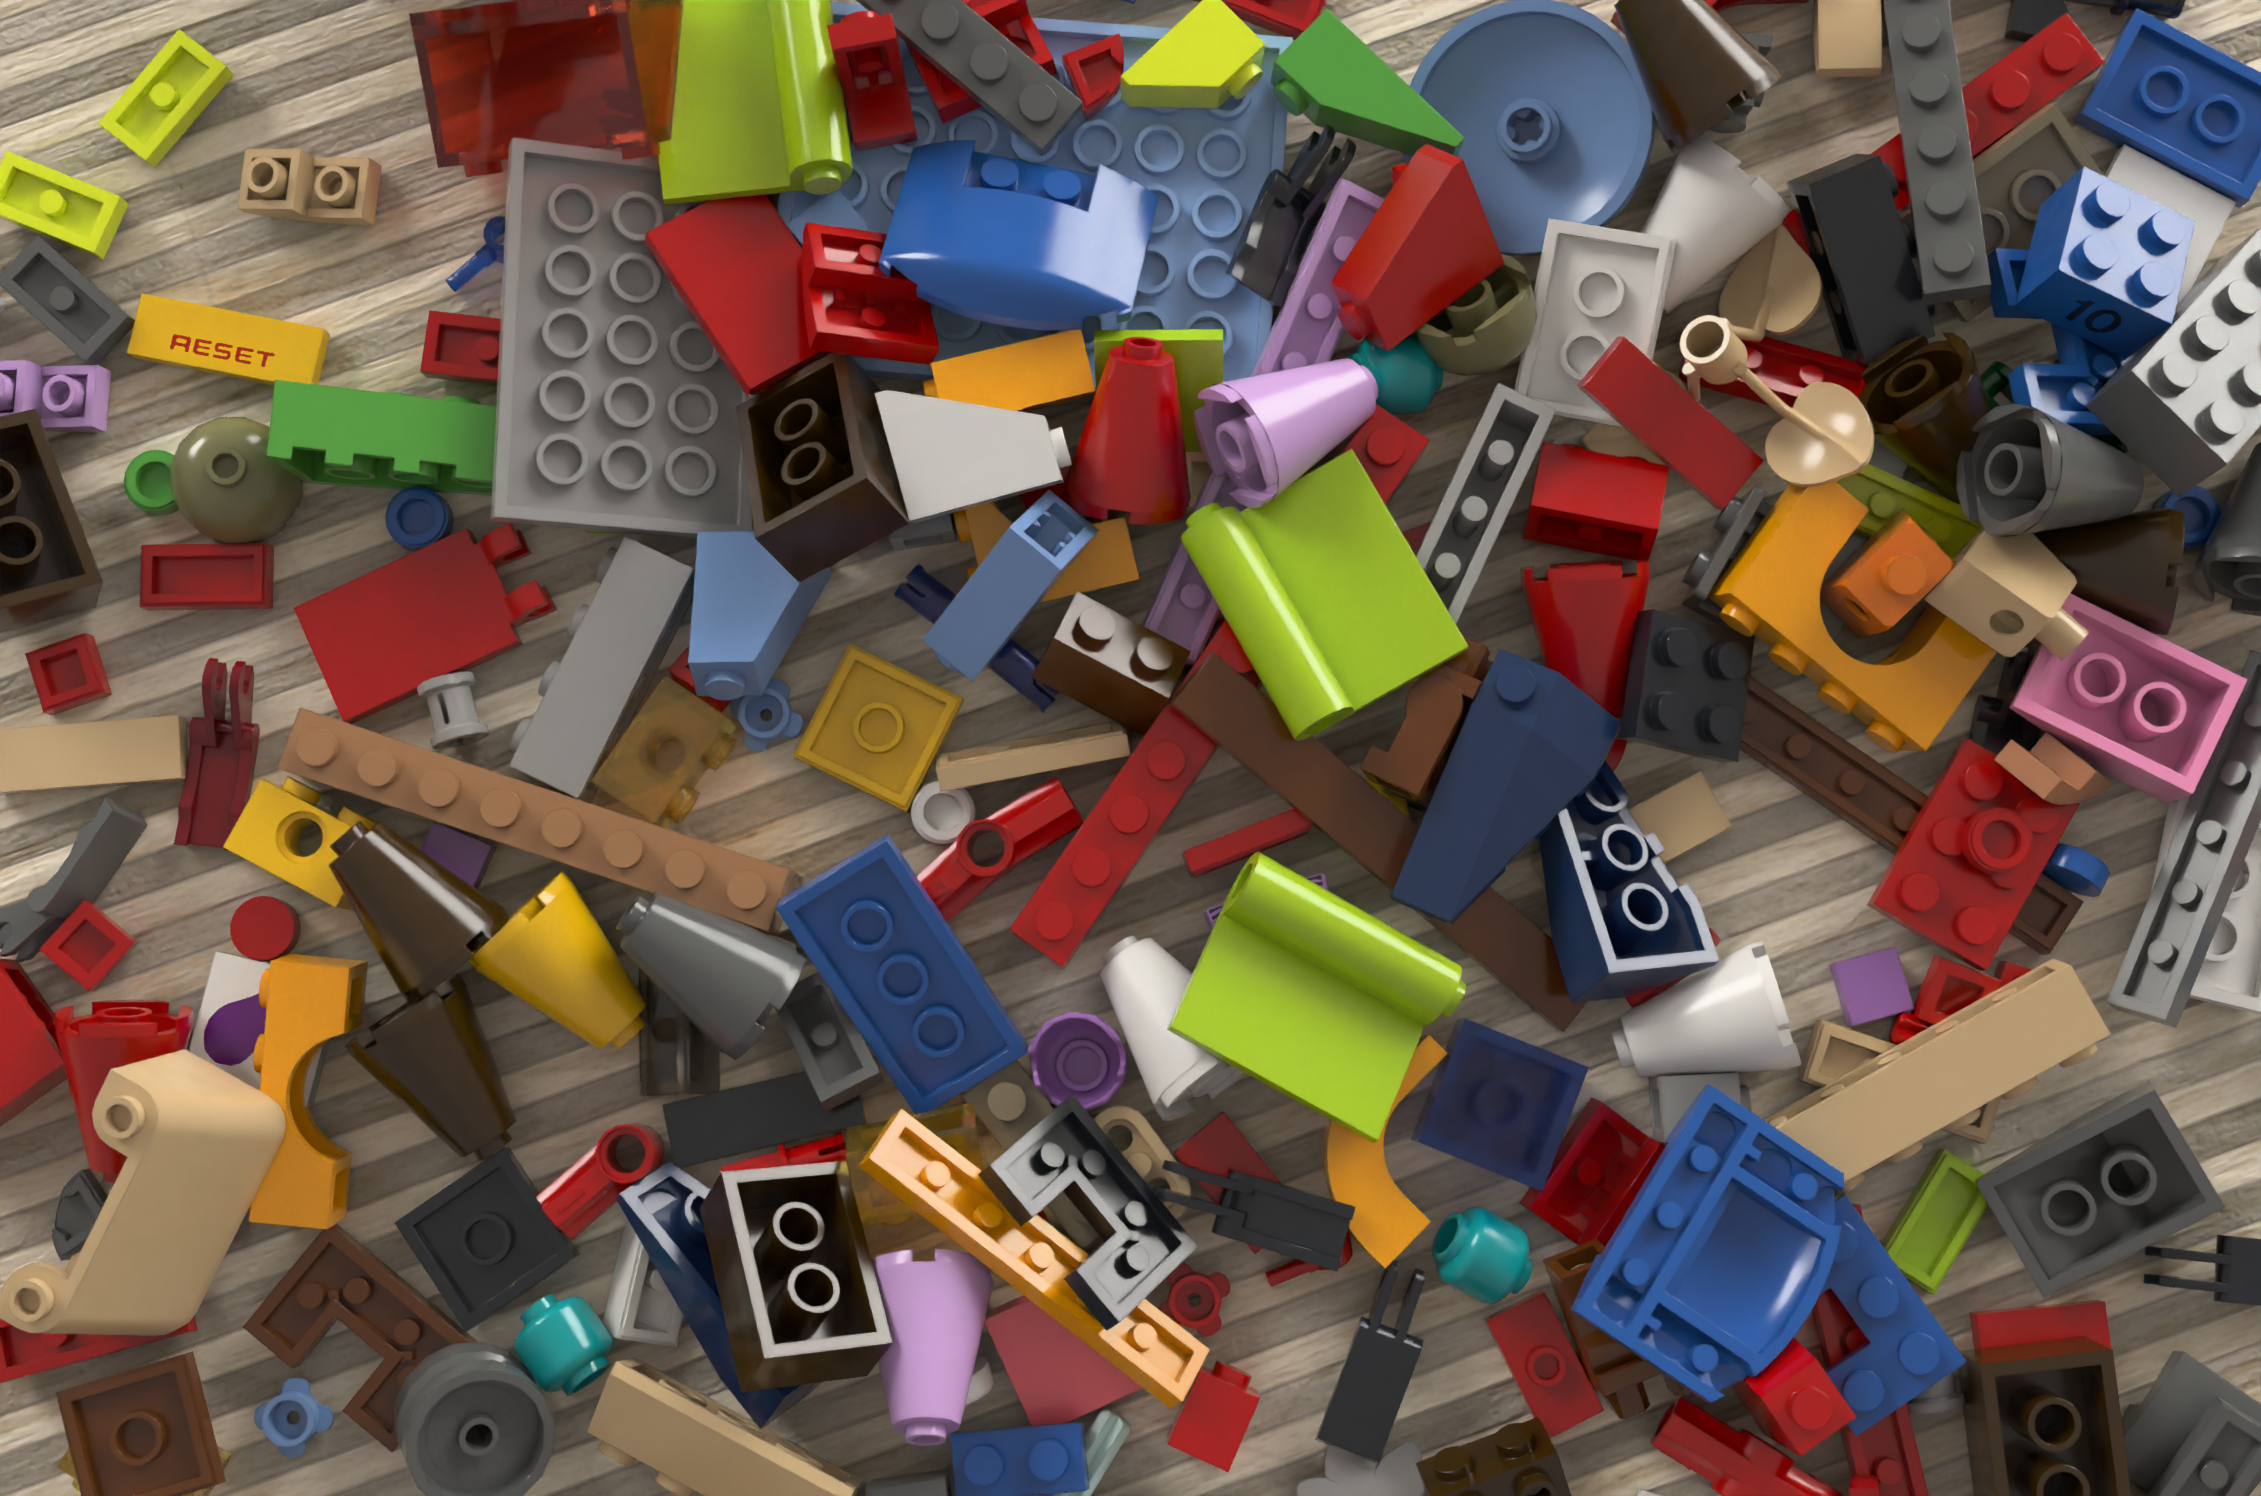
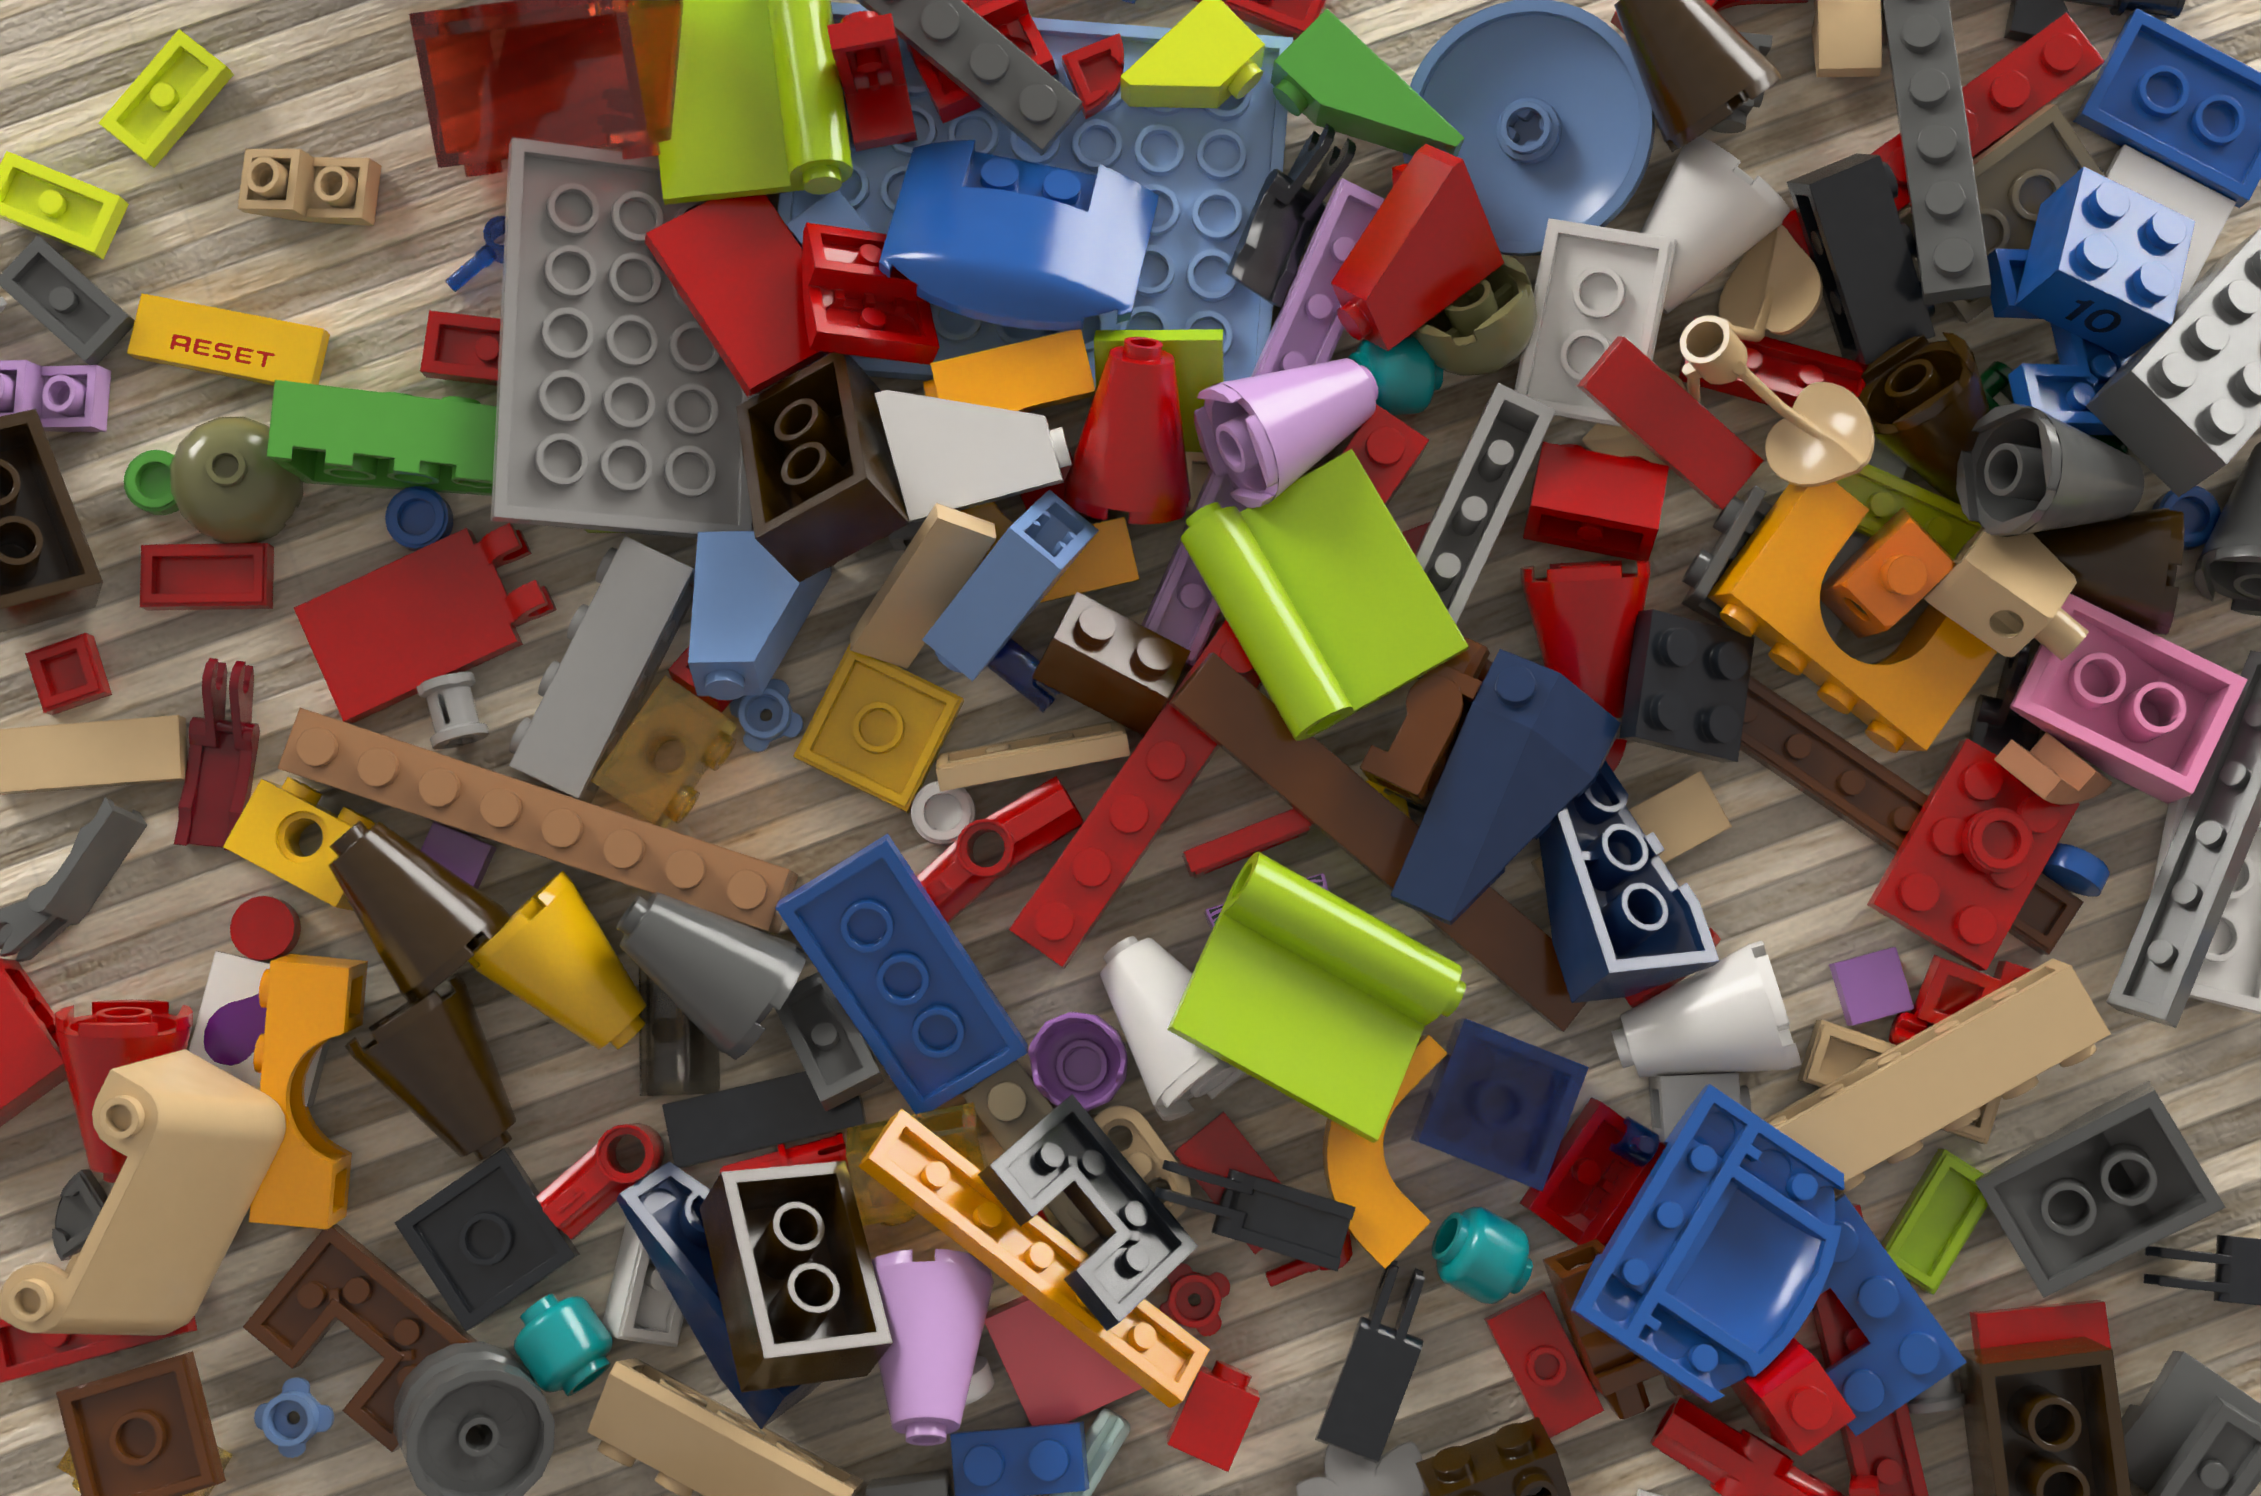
red plate [39,900,139,992] -> none
none -> tan tile [850,503,996,669]
none -> clear blue hand [1608,1116,1660,1167]

